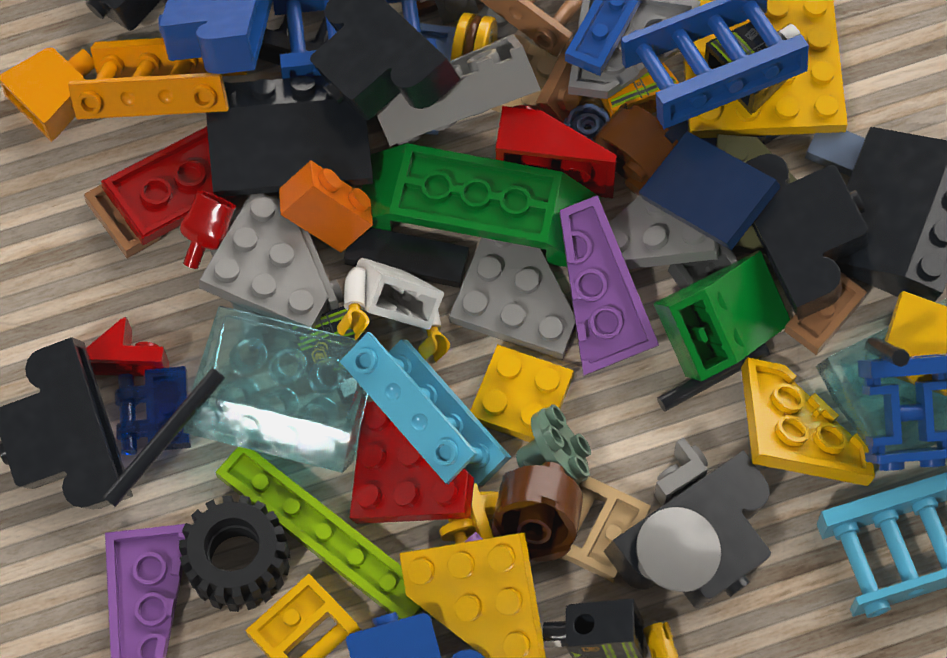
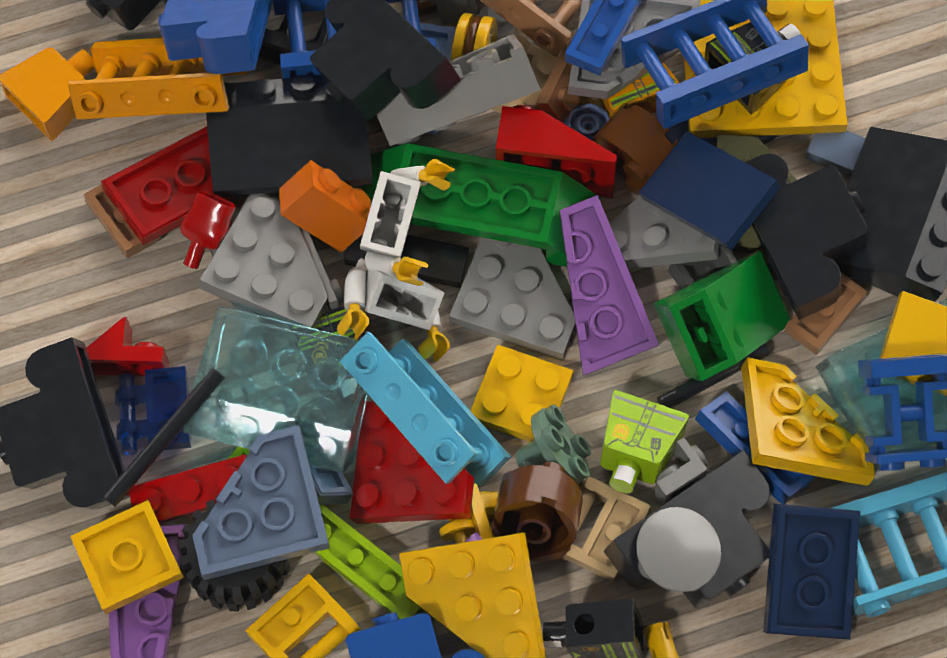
black bar [865,337,910,367] -> none
none -> yellow plate [70,500,184,615]
none -> red plate [129,454,248,524]
none -> sand blue plate [192,425,330,580]
none -> sand blue tile [309,462,353,505]
none -> white torso [360,159,455,286]
none -> lime torso [600,389,689,493]
none -> blue plate [695,391,815,504]
none -> dark blue tile [763,503,860,640]

